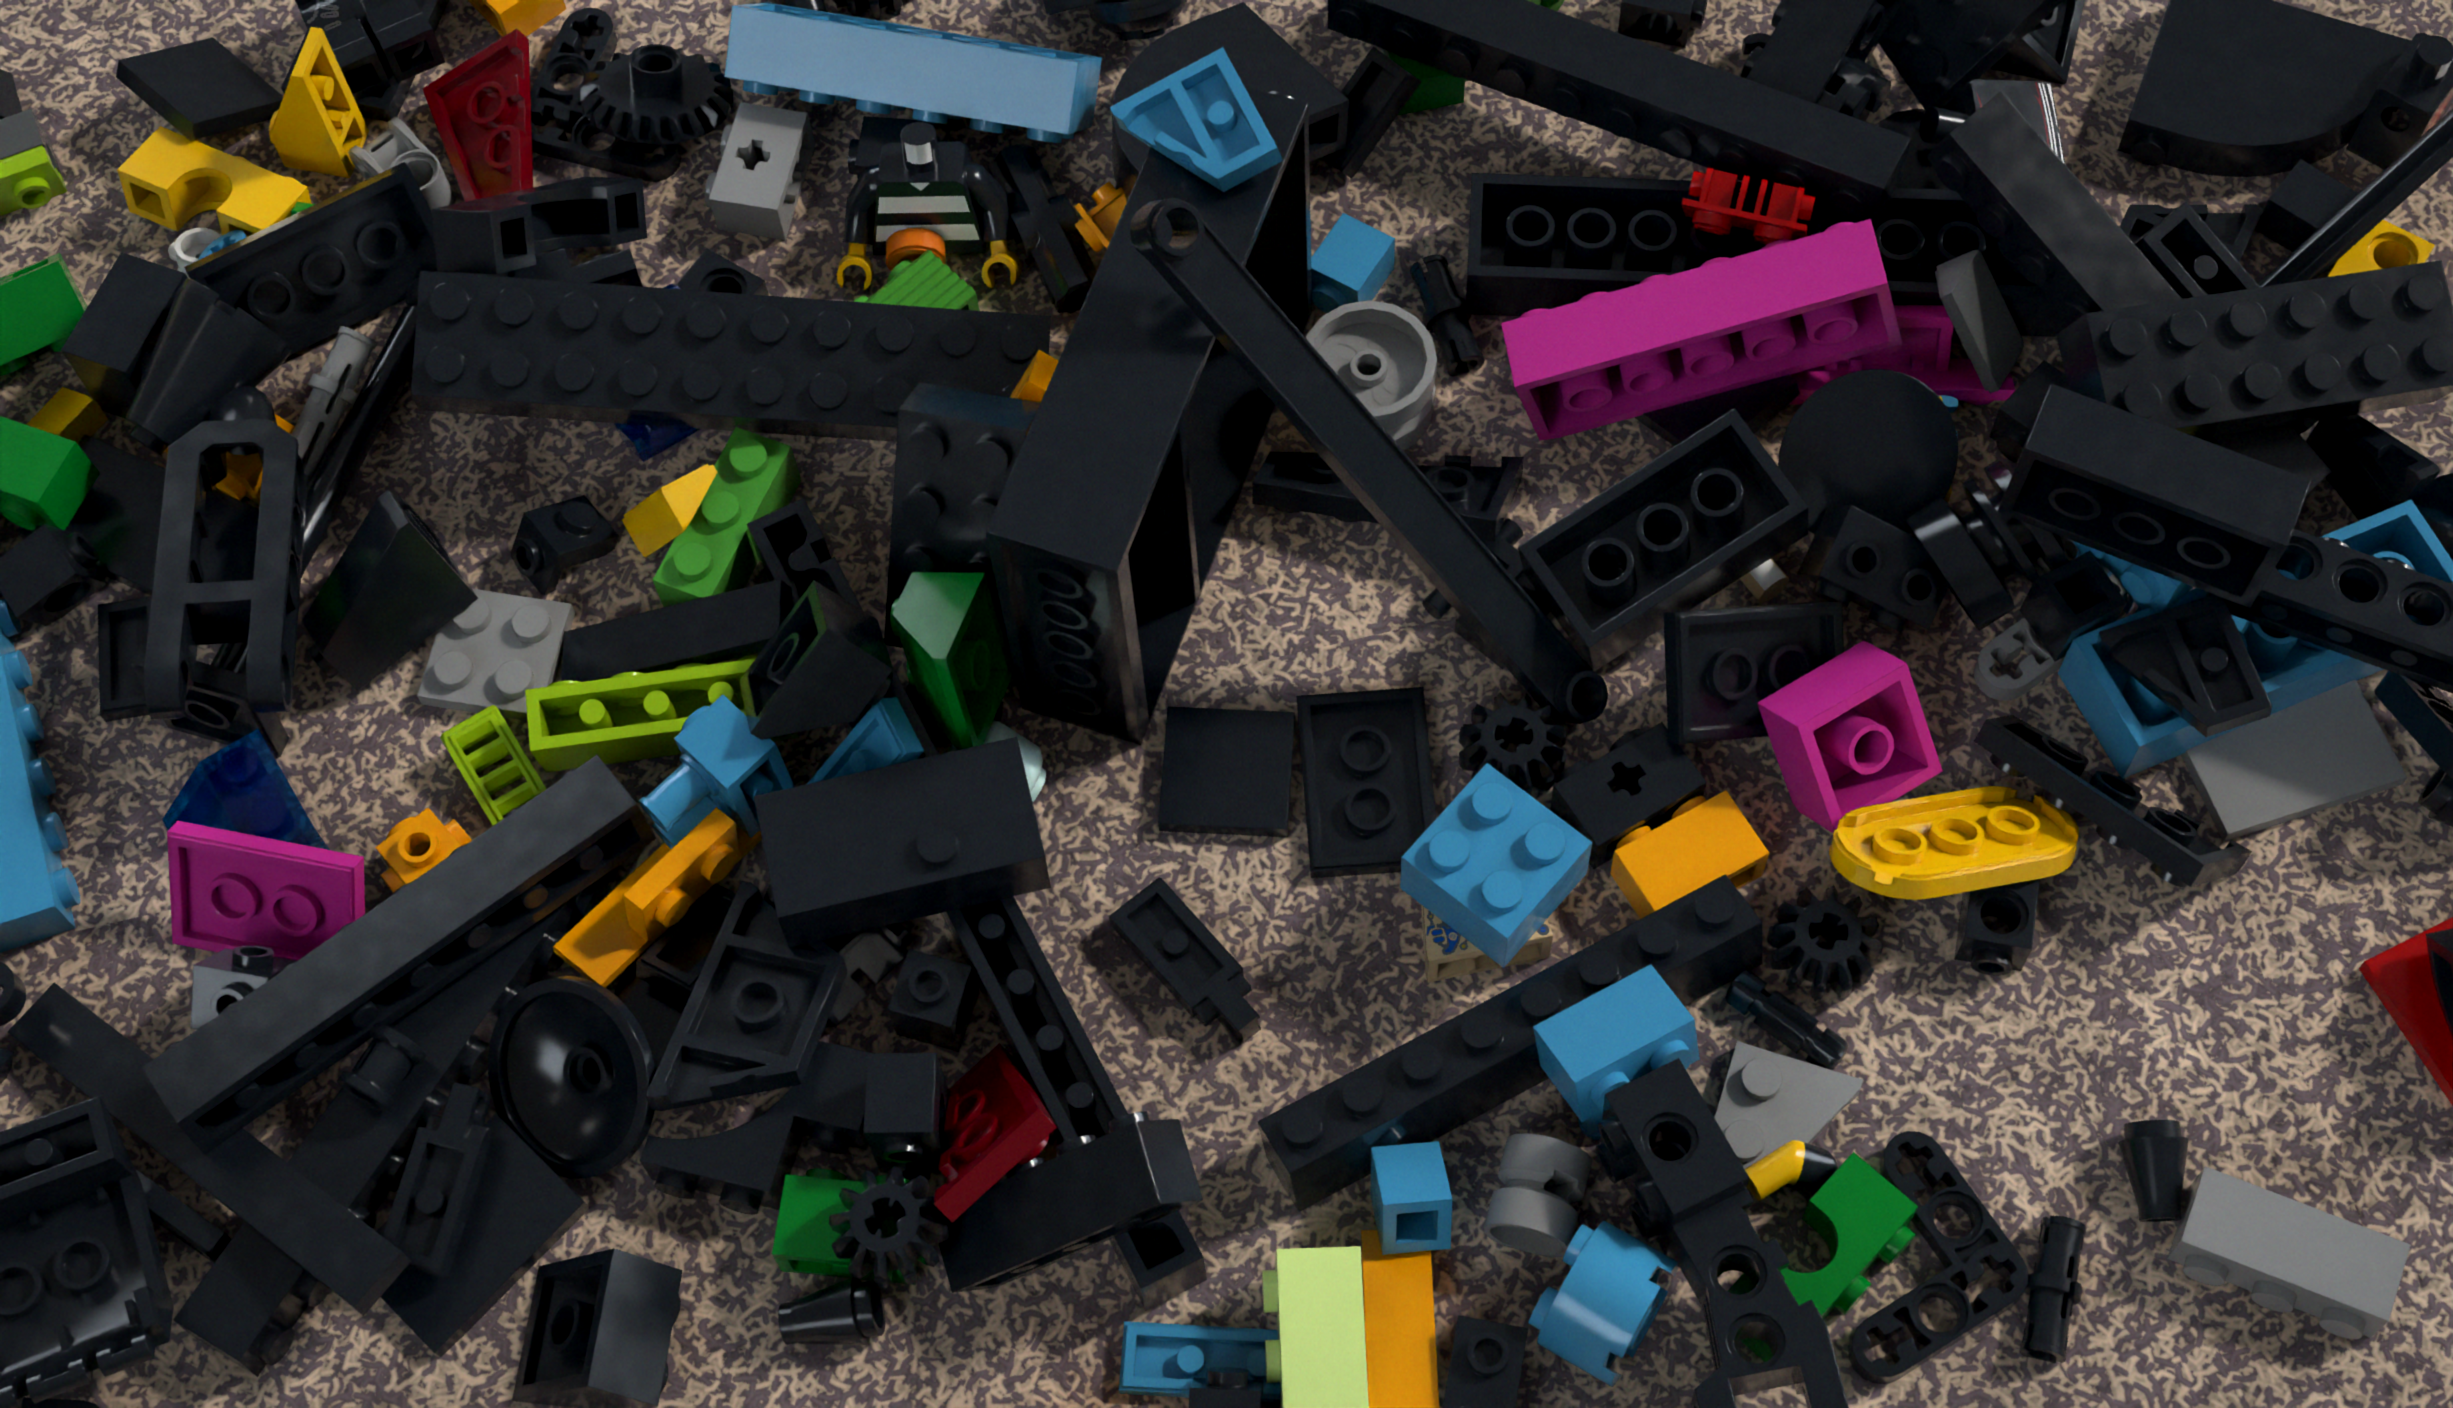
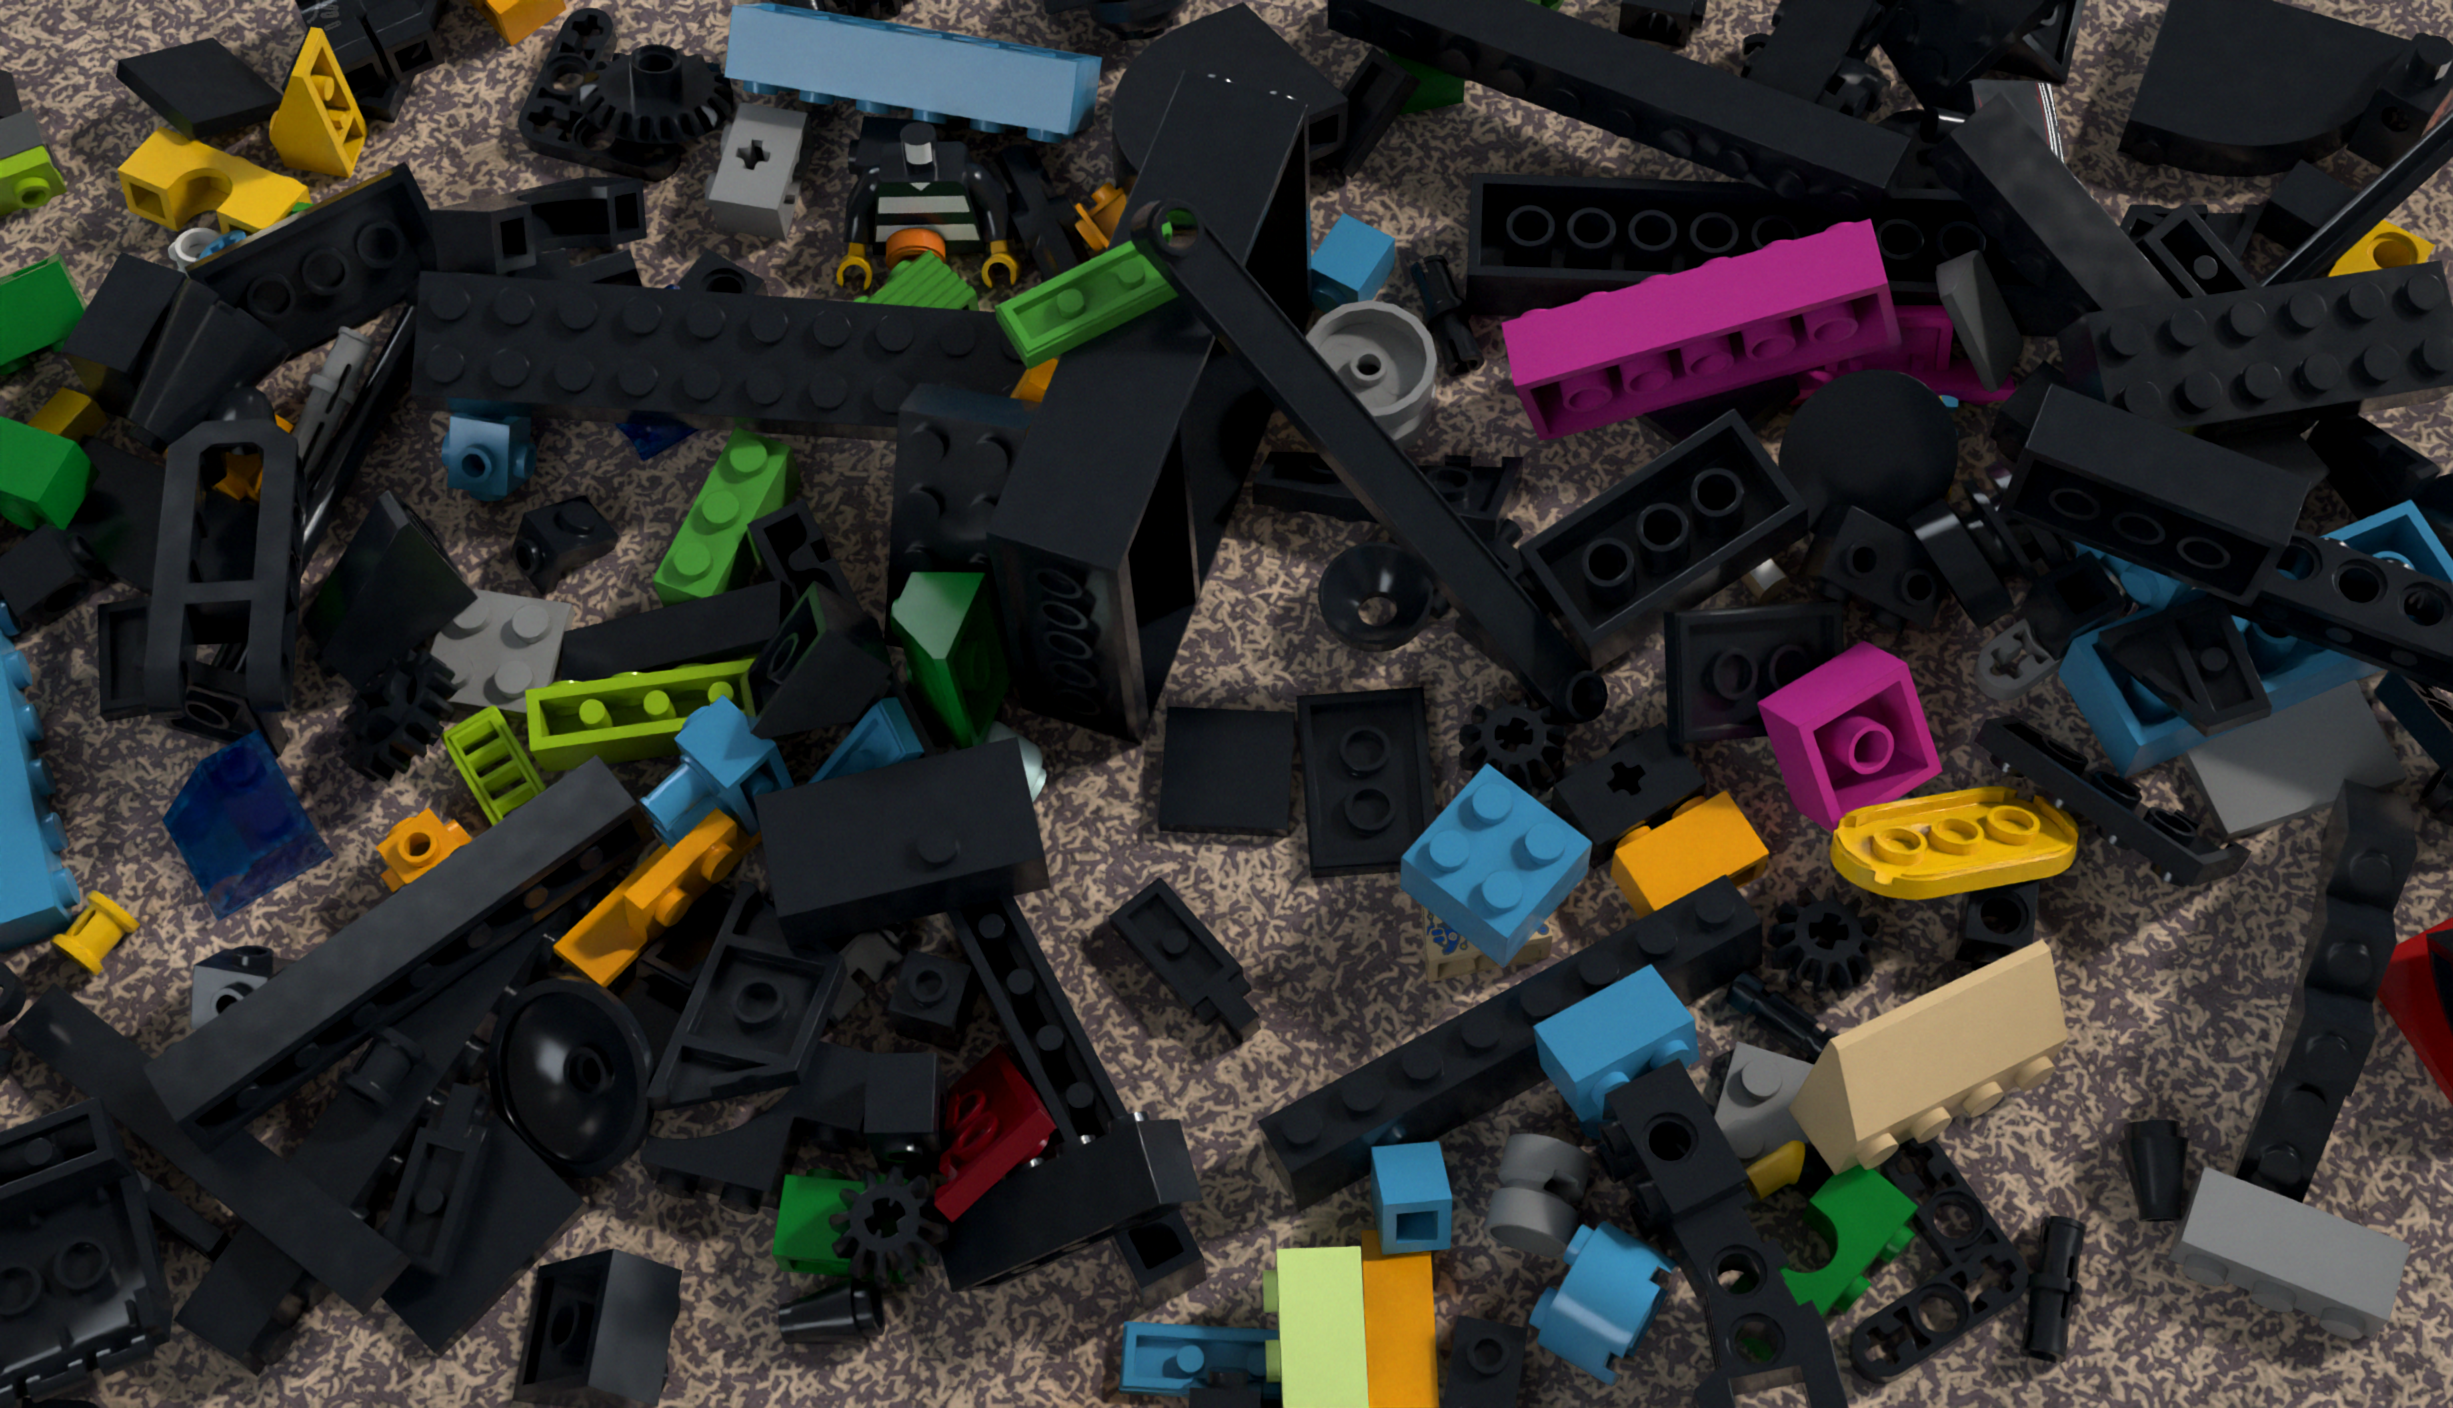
dark pink tile [167,821,365,961] -> none
light grey piece [348,117,455,210] -> none
dark red wing [422,28,533,202] -> none
yellow slope [622,464,717,558] -> none
dark azure wing [1110,47,1283,192] -> none
red hinge [1682,167,1816,245] -> none
none -> yellow bush [50,890,140,976]
none -> black gear [338,649,458,782]
none -> dark azure brick [441,412,537,501]
none -> bright green tile [995,222,1179,370]
none -> black piece [1318,542,1434,653]
none -> tan slope [1788,939,2068,1175]
none -> black arch [2234,778,2418,1203]

